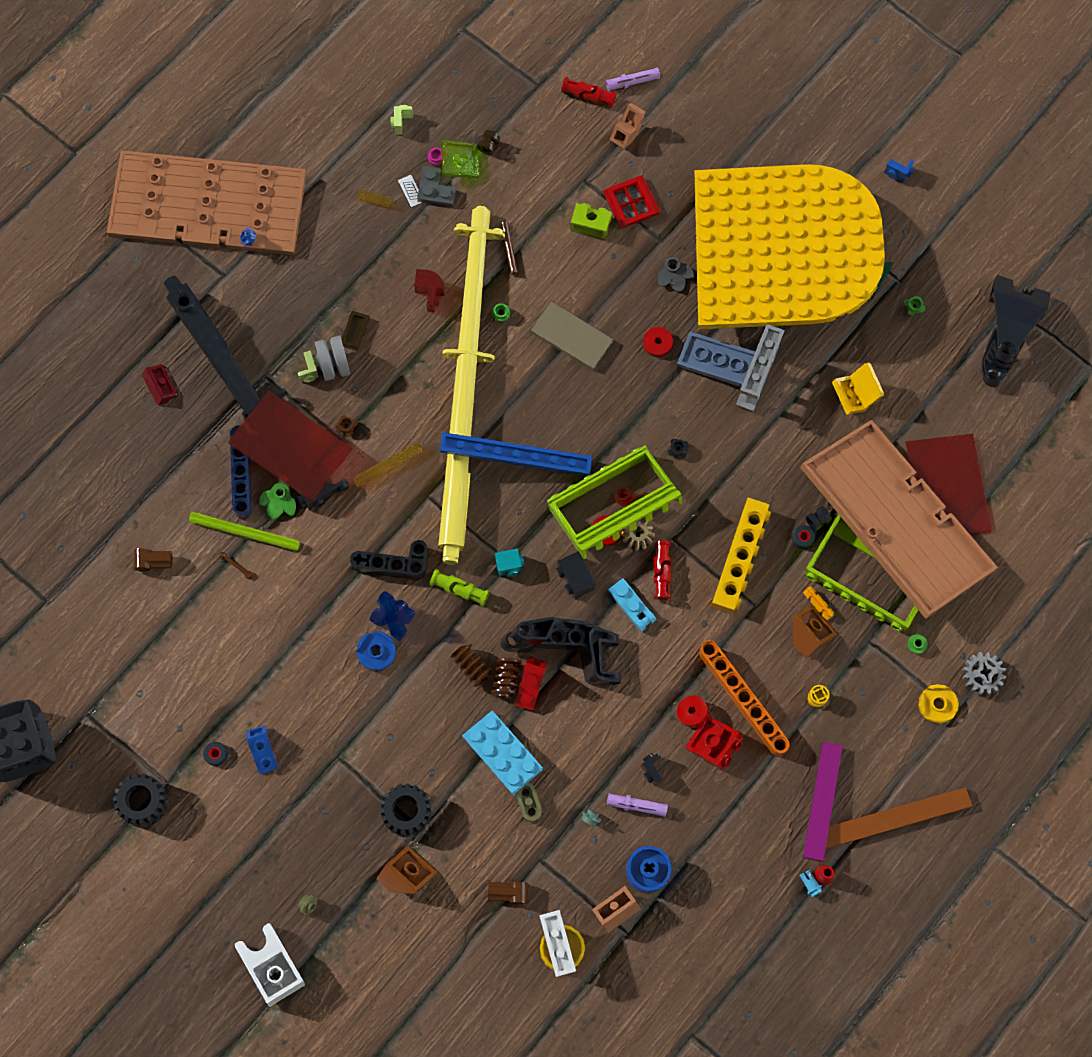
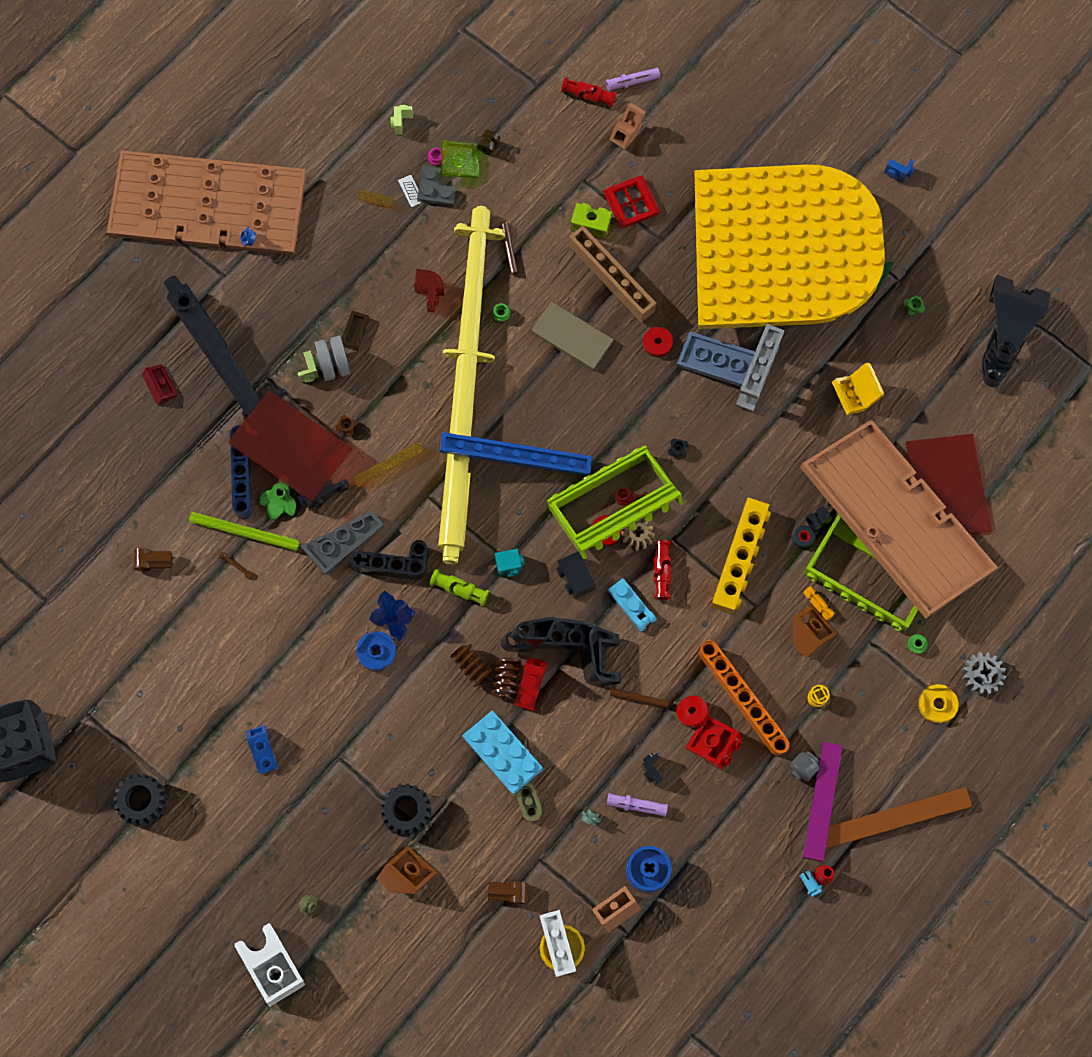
black wheel [203,742,228,766] -> none
dark grey plate [658,257,694,292] -> none
none -> dark grey wing [300,511,384,575]
none -> medium nougat brick [568,225,657,323]
none -> reddish brown bar [610,688,669,708]
none -> dark grey head [790,751,819,781]

